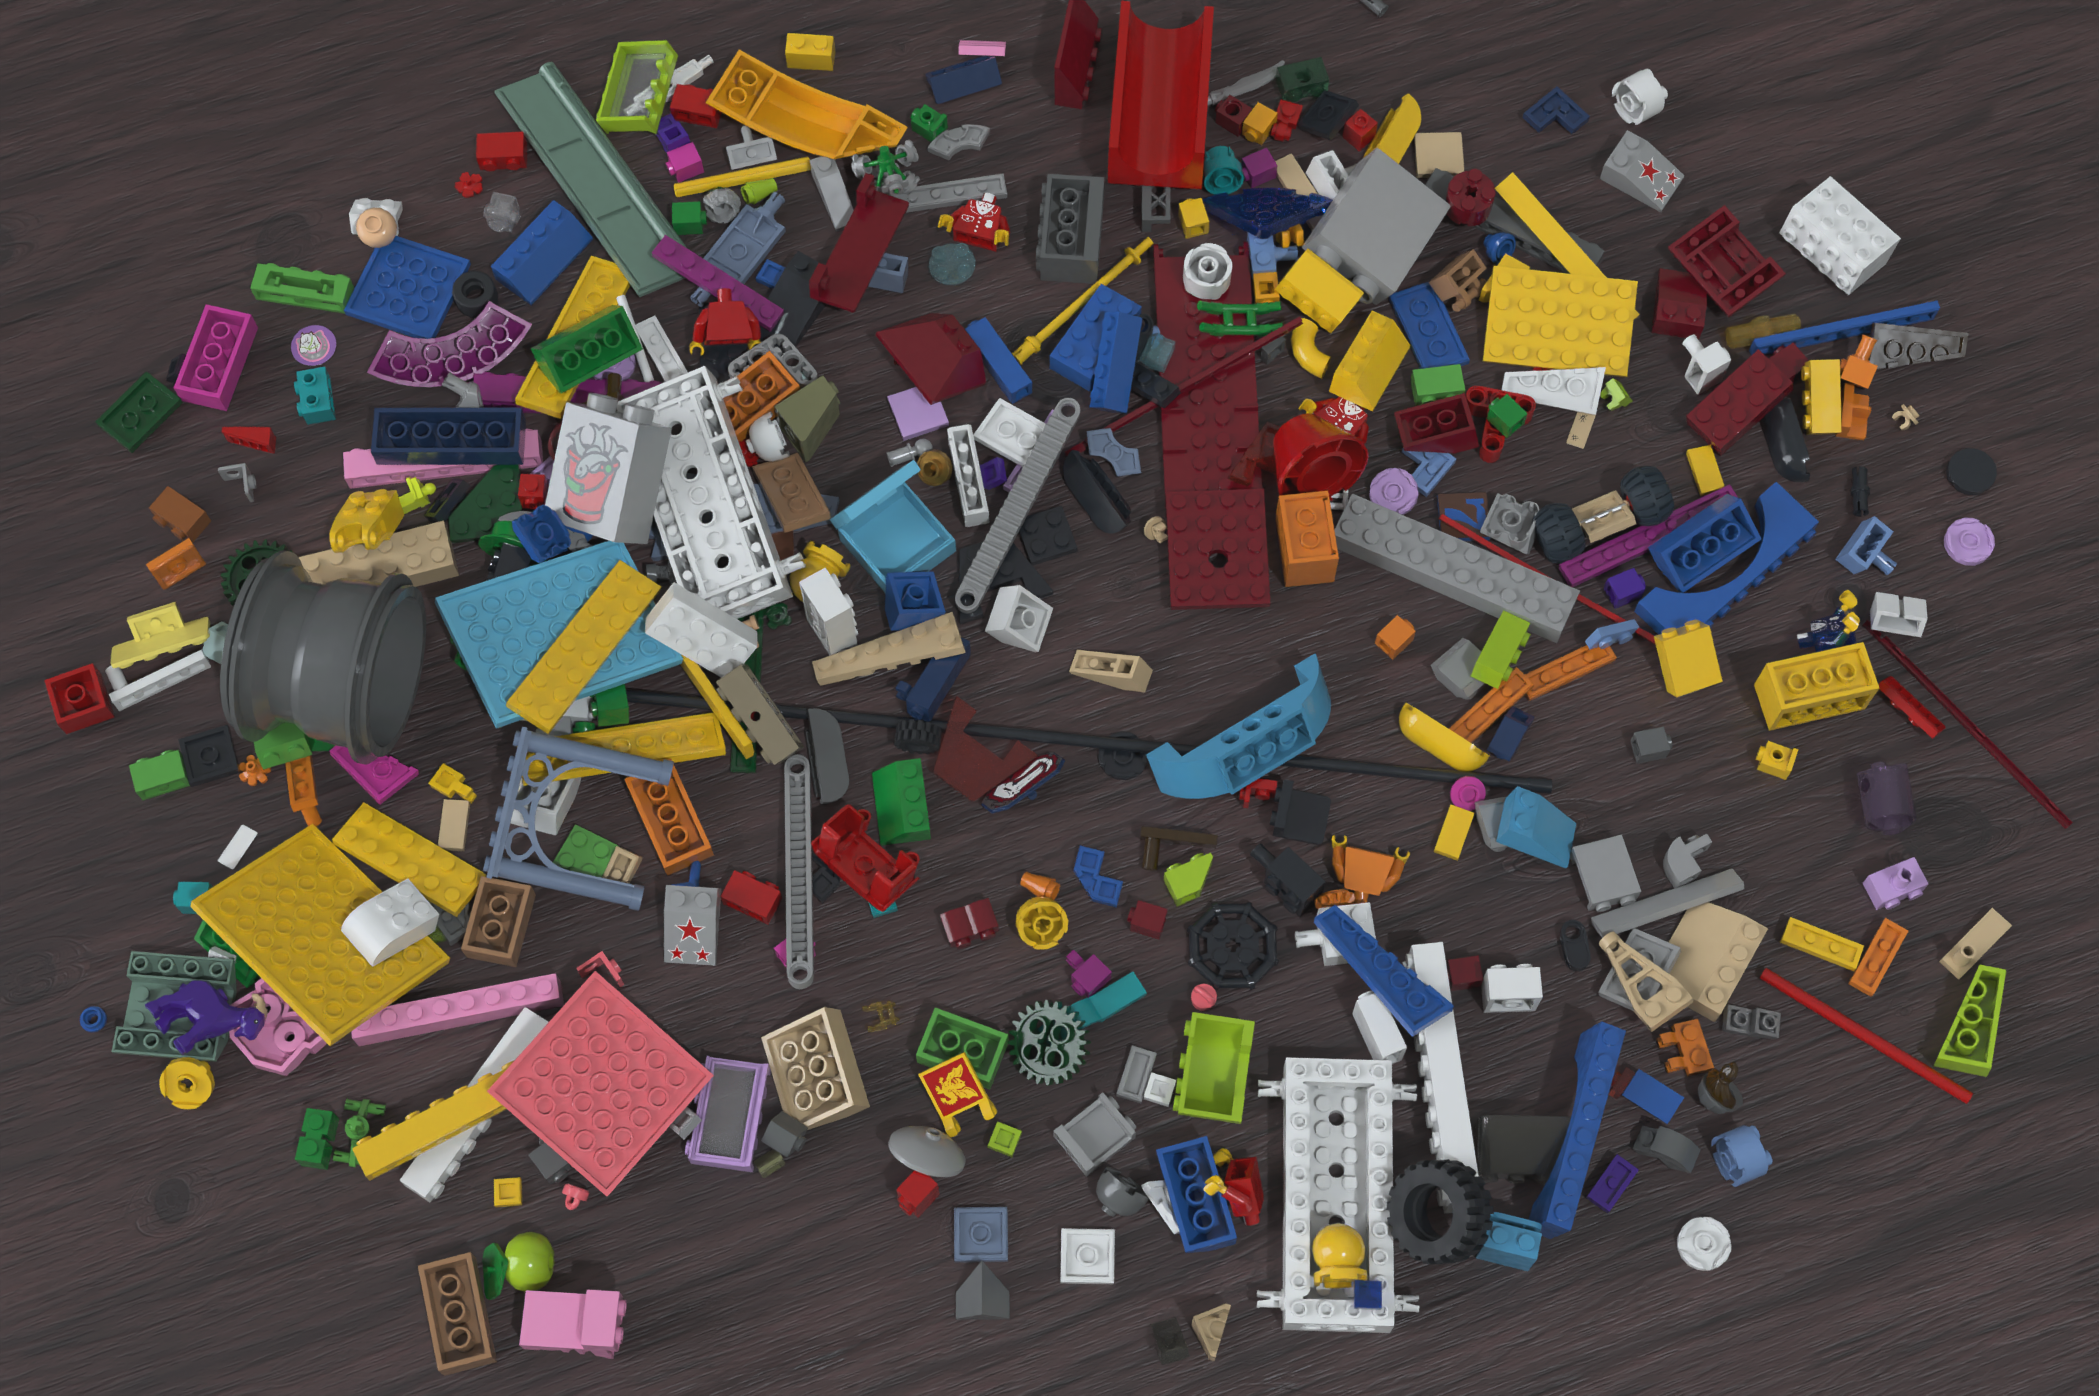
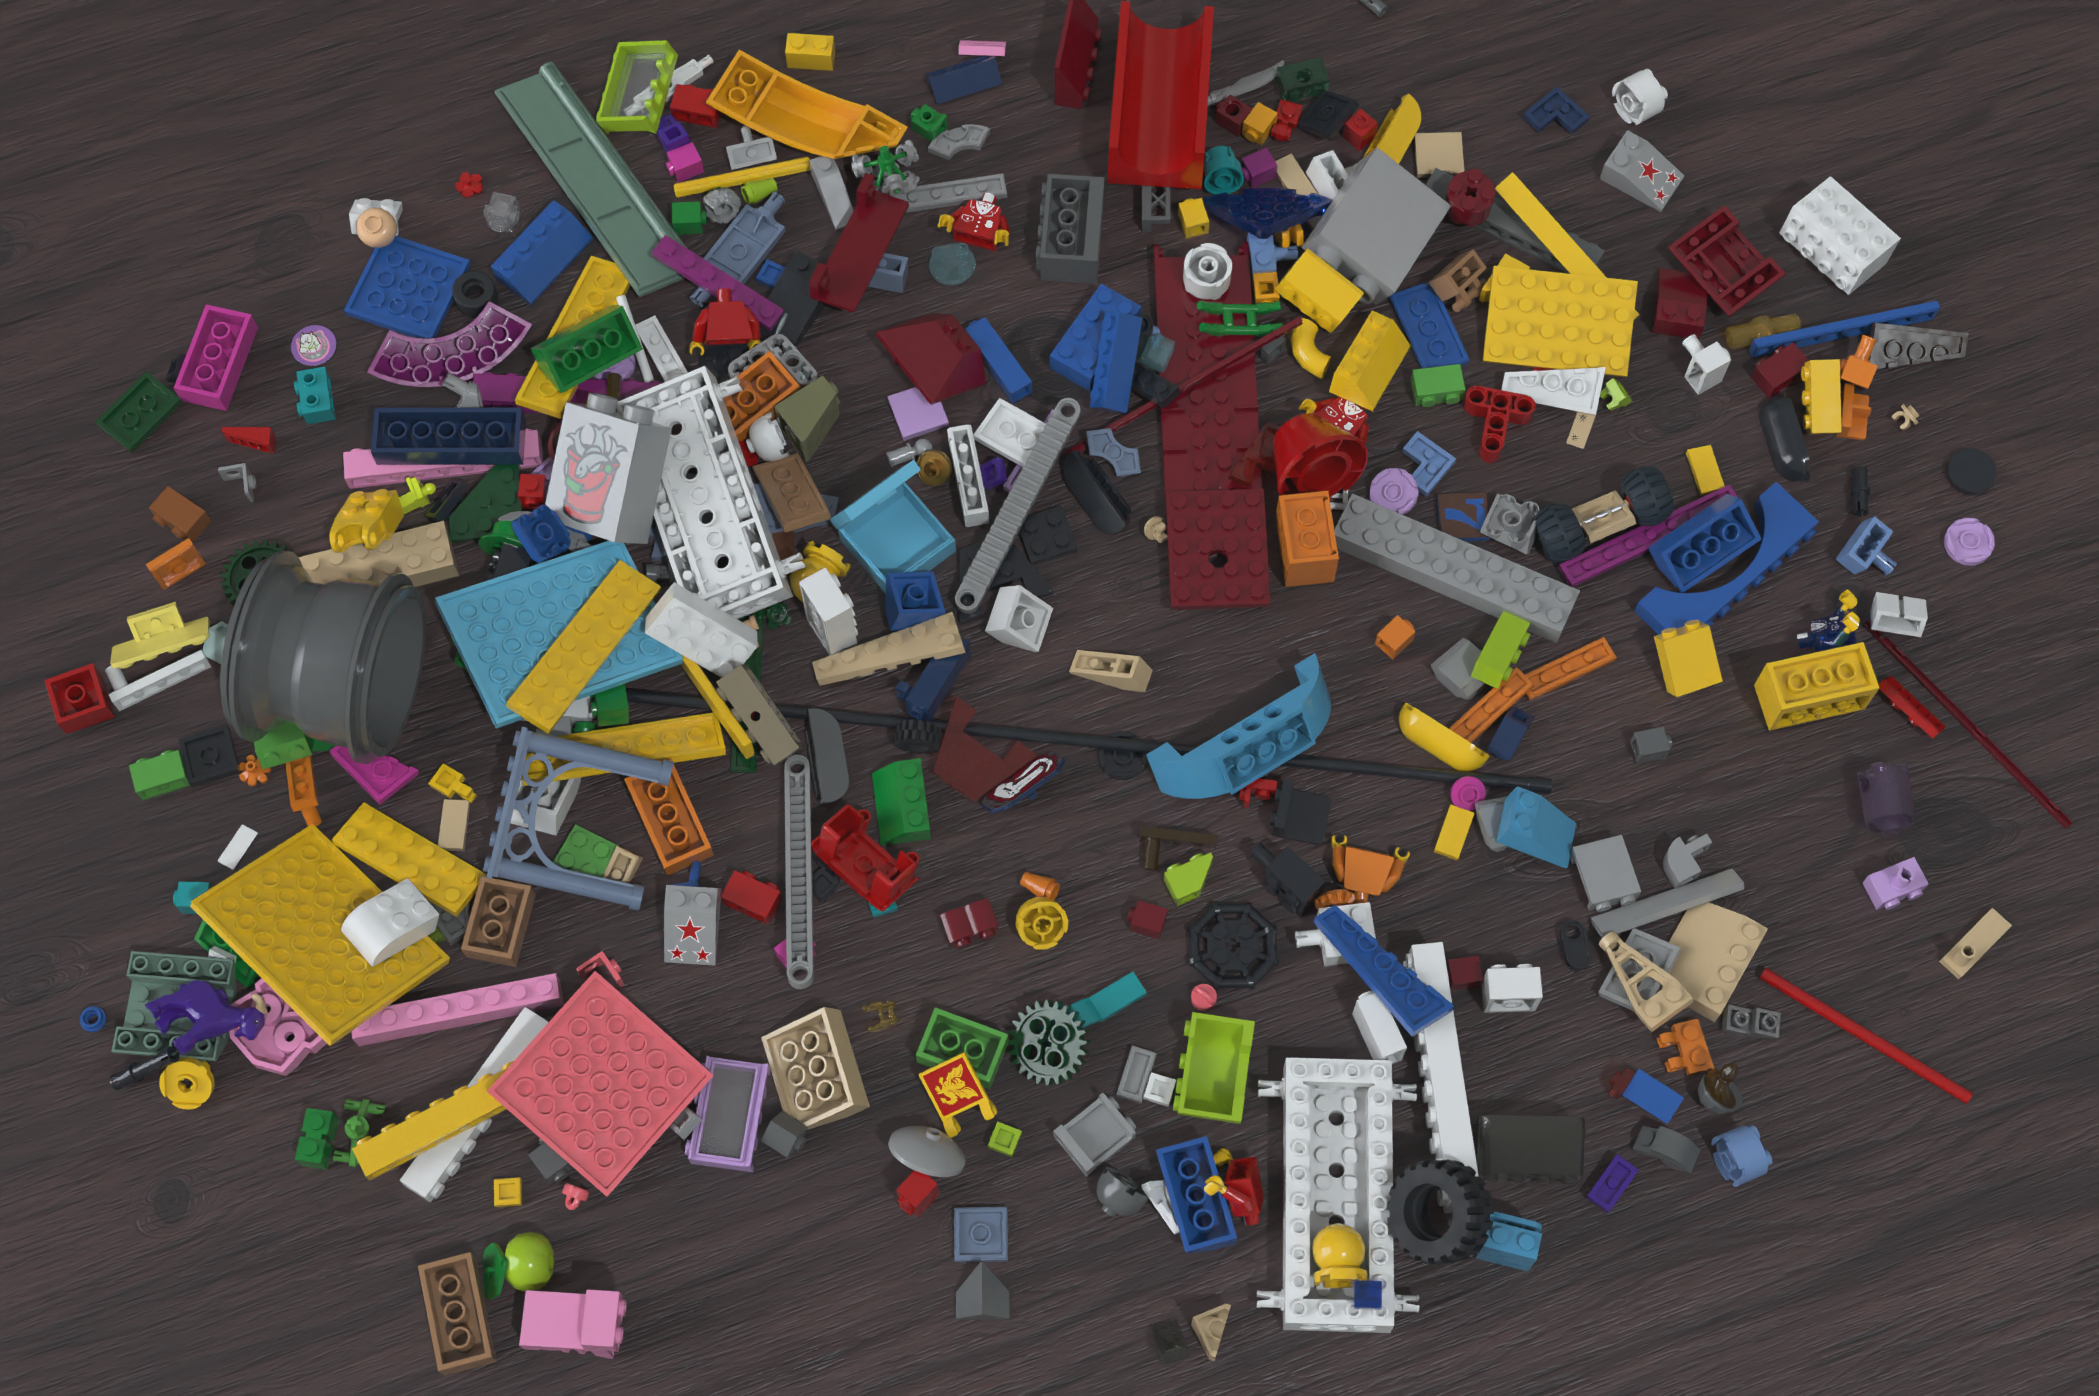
bright green brick [250,263,355,314] -> none
red brick [476,132,527,171] -> none
olive slope [754,1149,785,1178] -> none
yellow bar [1012,237,1154,365] -> none
white tile [1061,1228,1115,1284] -> none
magenta brick [1066,950,1112,998] -> none
blue tile [1074,846,1123,907] -> none
dark red slope [1394,393,1479,453] -> none
red piece [1438,514,1656,645] -> none
blue brick [1484,232,1516,265] -> none
green brick [1487,394,1528,438] -> none
blue arch [1528,1021,1626,1239] -> none
medium blue plate [1585,619,1639,649] -> none
dark purple brick [1604,568,1646,609] -> none
white tile [1677,1217,1731,1271] -> none
dark red brick [1686,349,1793,456] -> none
yellow brick [1755,741,1799,780] -> none
yellow plate [1780,917,1864,971] -> none
orange plate [1848,918,1908,997] -> none
lime wedge [1934,965,2006,1077] -> none
none -> black pin [110,1046,179,1090]

